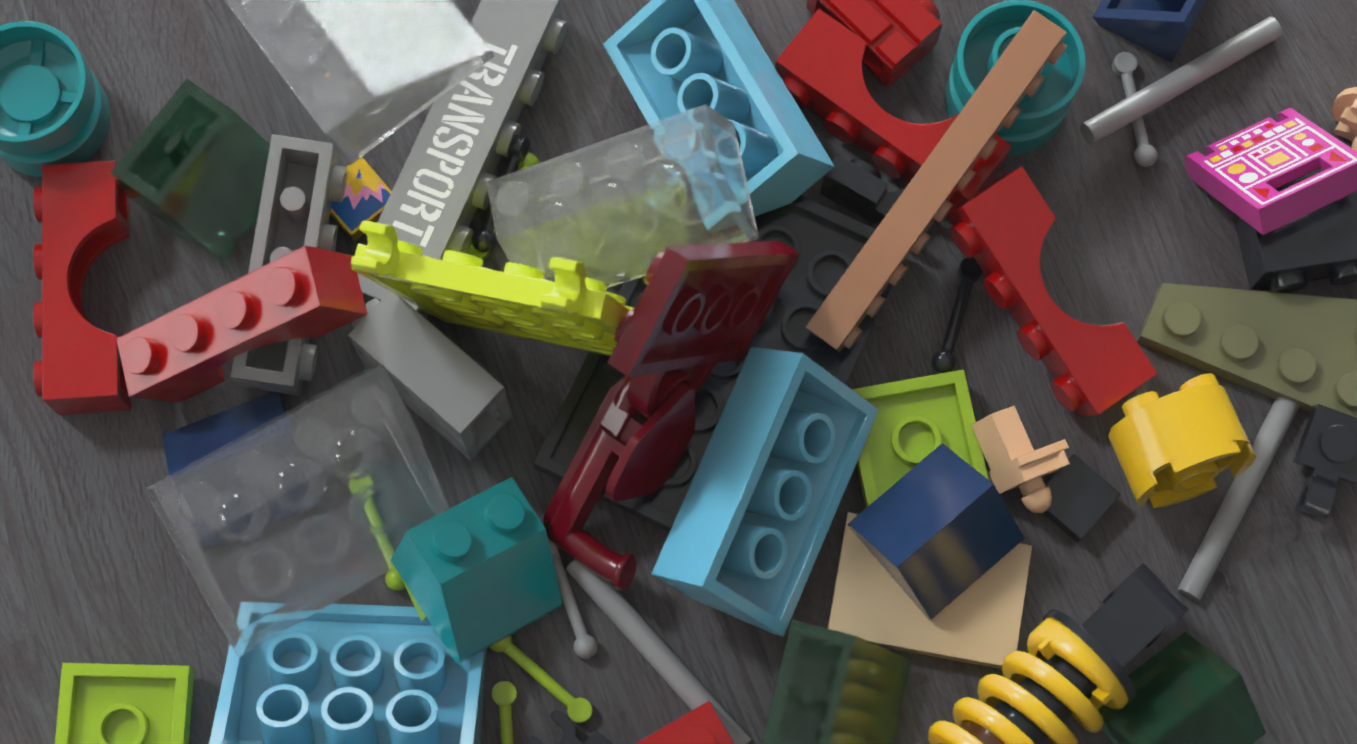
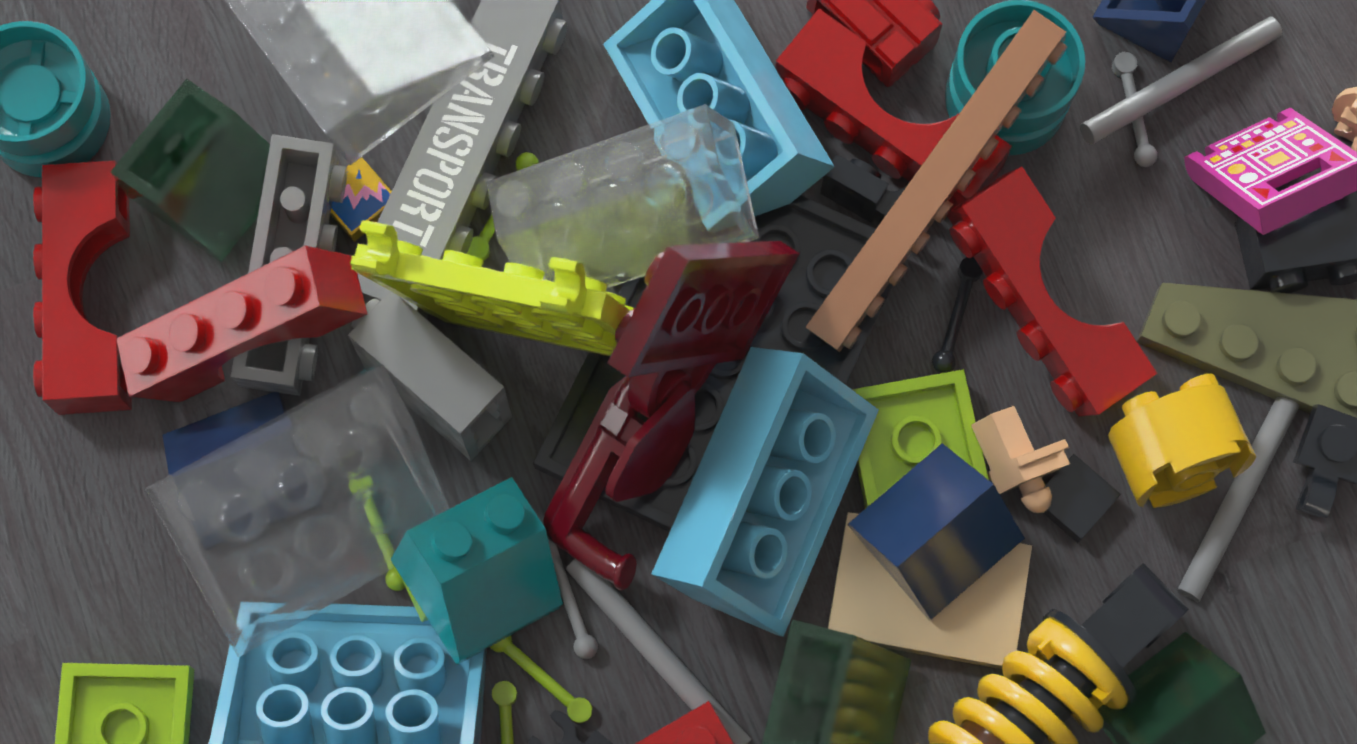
black hinge [472,135,530,252] -> none

